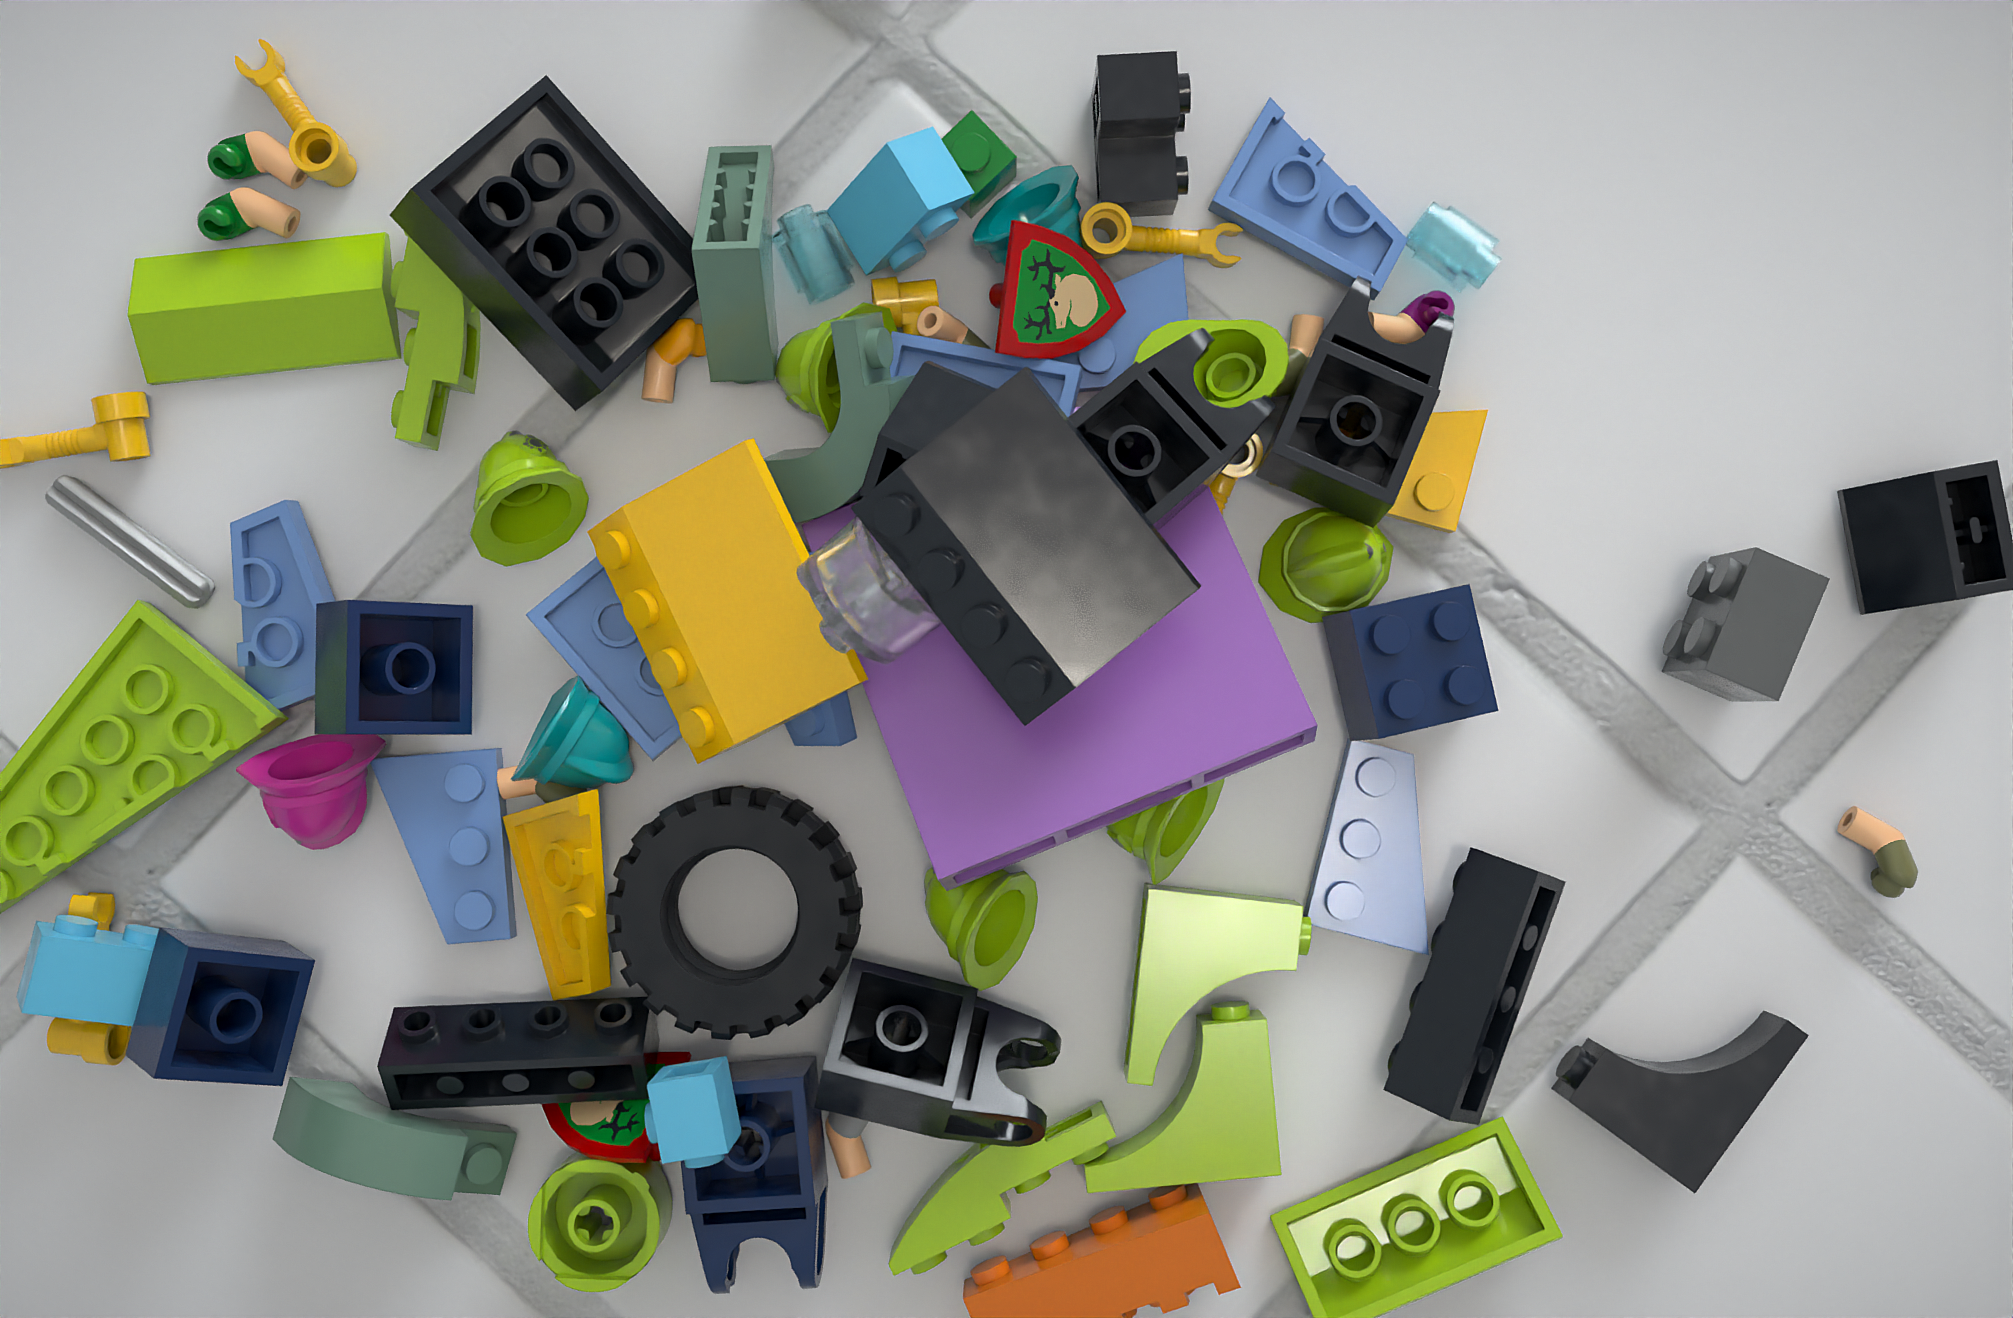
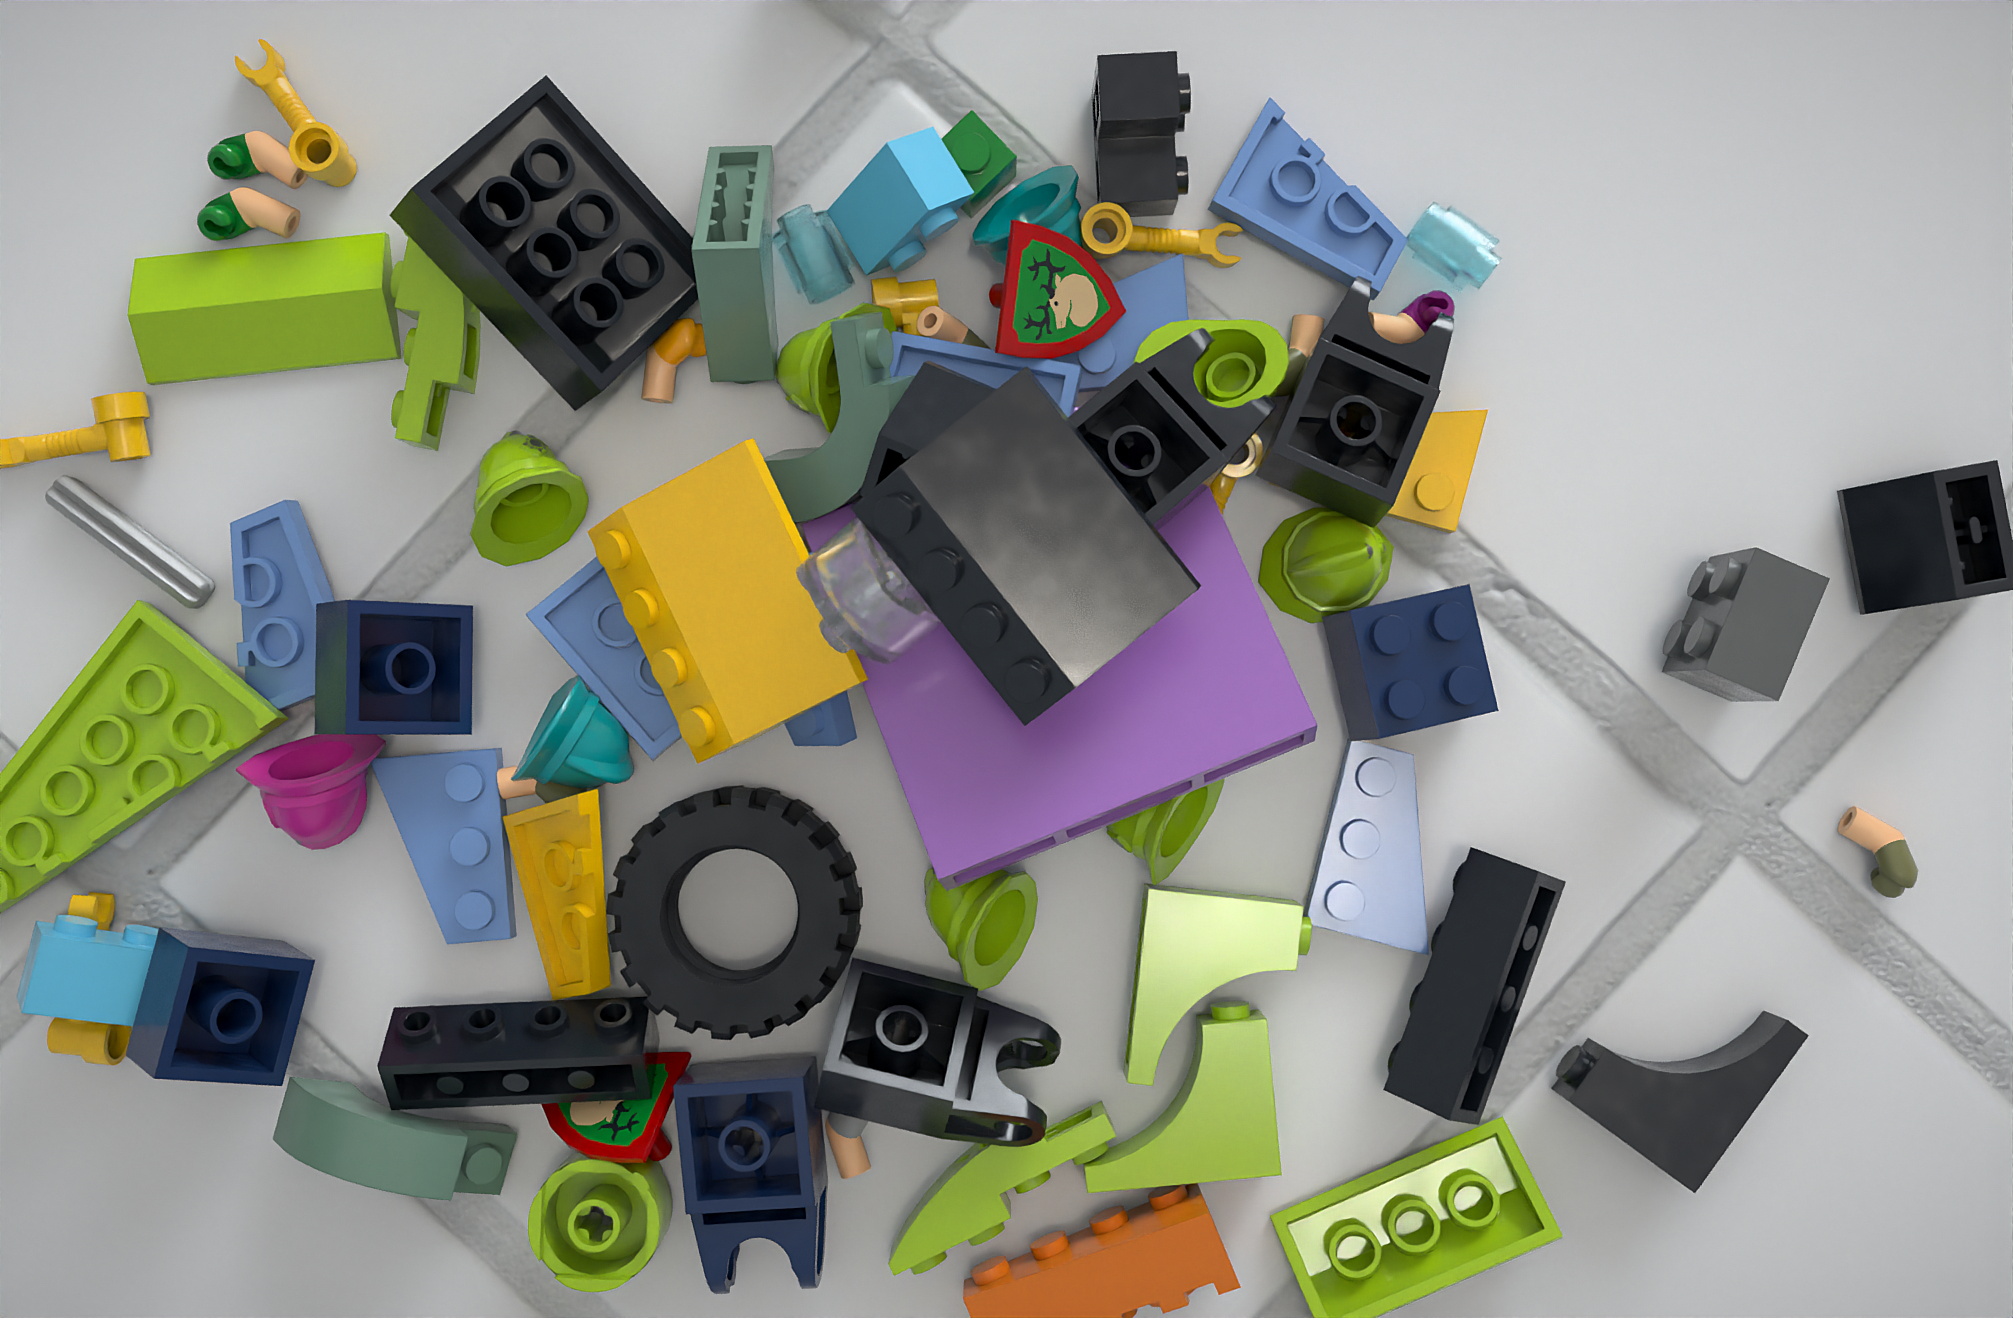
medium azure brick [645,1056,742,1168] -> none

